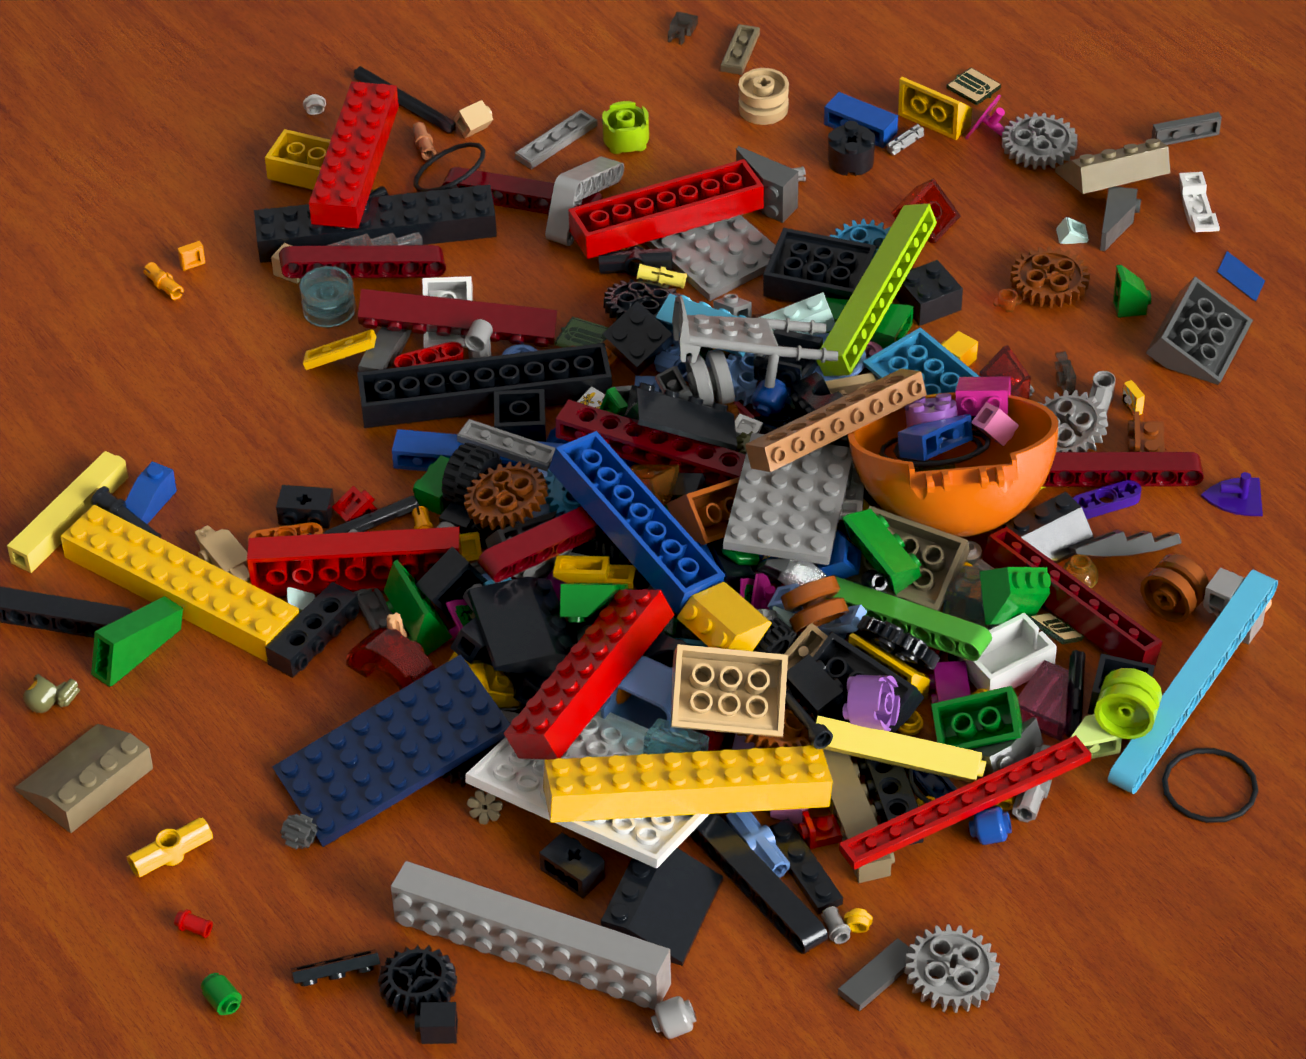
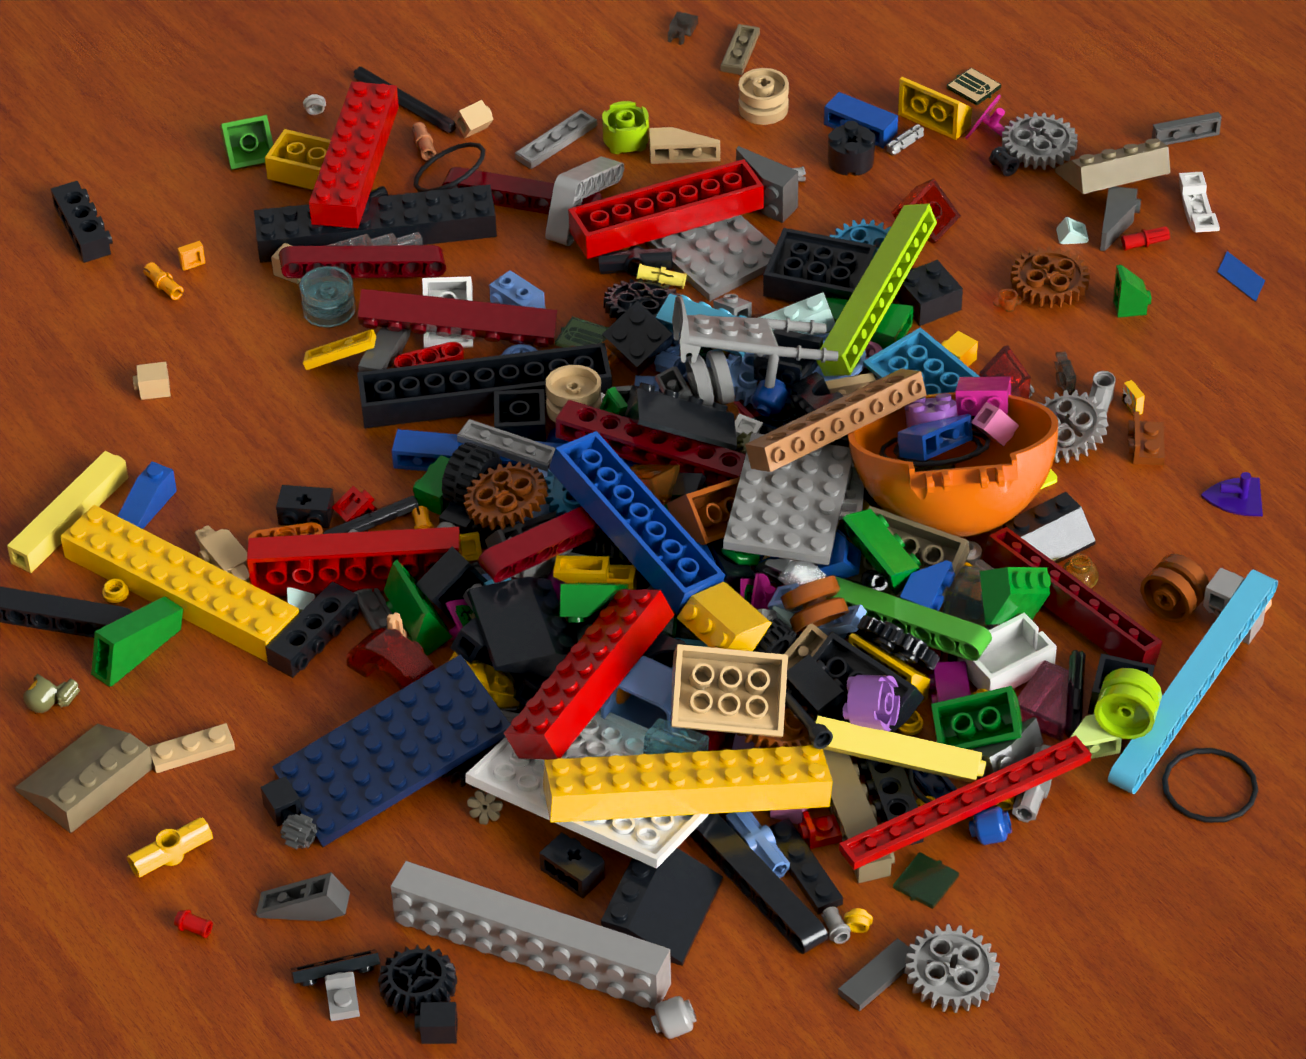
black pin [91,486,162,538] -> none
green brick [201,973,242,1015] -> none
light grey piece [464,319,493,359] -> none
clear green piece [1029,613,1084,645] -> none
dark red beam [1042,452,1204,487] -> none
dark grey slope [1069,529,1182,556] -> none
dark purple beam [1073,480,1141,519] -> none
dark grey slope [1146,277,1253,385] -> none
none -> black brick [51,181,113,263]
none -> yellow plate [102,579,129,603]
none -> tan brick [133,362,171,400]
none -> tan plate [149,723,235,773]
none -> bright green slope [220,115,273,170]
none -> dark grey slope [256,873,350,921]
none -> black brick [260,776,302,827]
none -> light grey bracket [325,972,360,1021]
none -> medium blue brick [489,270,545,309]
none -> tan wheel [546,365,601,422]
none -> tan slope [649,127,720,164]
none -> clear green piece [893,852,959,909]
none -> blue slope [900,560,955,611]
none -> black bush [989,146,1020,176]
none -> red axle [1121,226,1170,251]

